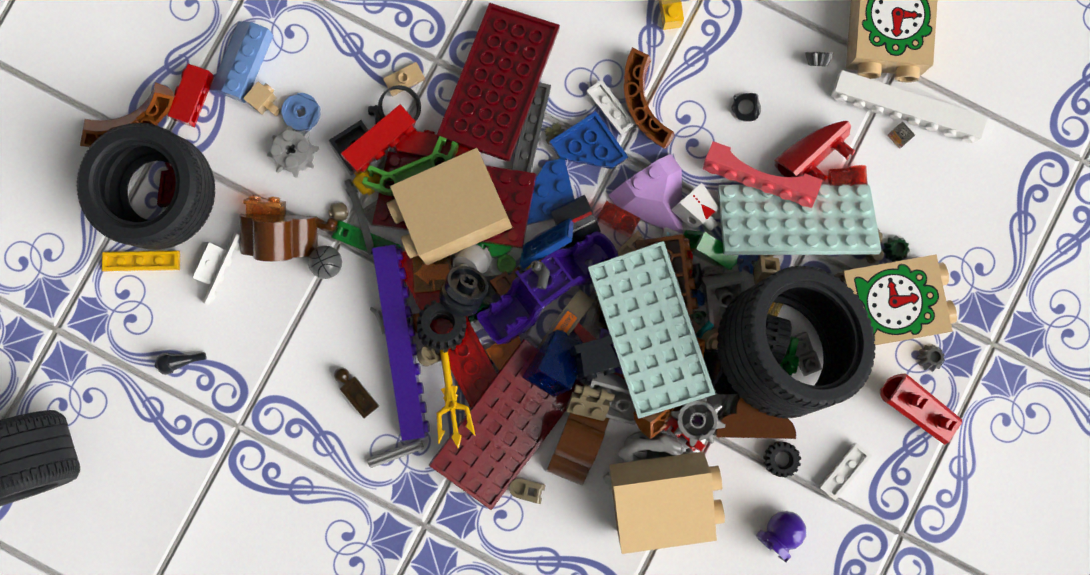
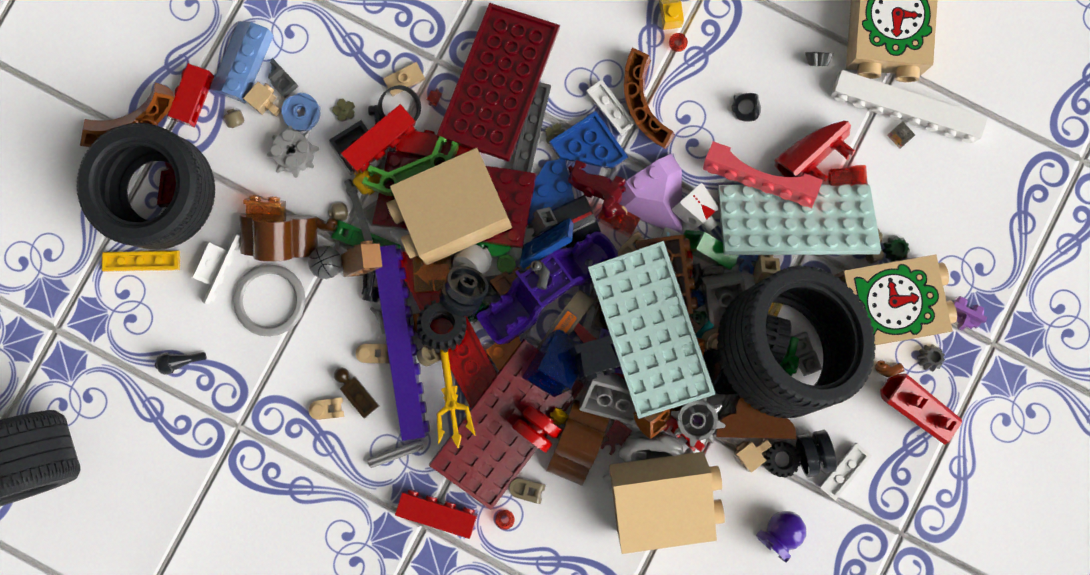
dark tan plate [566,385,614,421] -> none
none -> dark tan piece [223,108,245,128]
none -> light grey wedge [233,264,306,337]
none -> dark grey slope [268,58,299,98]
none -> tan plate [309,398,344,420]
none -> olive plant [332,99,355,122]
none -> medium nougat brick [341,241,382,277]
none -> tan plate [356,344,390,363]
none -> black plant [361,270,380,303]
none -> red brick [395,489,478,539]
none -> clear red plate [426,88,442,107]
none -> clear red plate [495,510,515,530]
none -> red wheel [512,405,563,453]
none -> dark grey piece [527,207,558,237]
none -> yellow plate [550,408,568,426]
none -> dark red animal [568,160,627,218]
none -> dark red plate [600,420,632,455]
none -> clear red plate [669,33,688,52]
none -> tan brick [734,439,772,473]
none -> black wheel [796,429,837,478]
none -> dark orange arm [875,360,905,378]
none -> medium lavender hips [953,296,987,331]

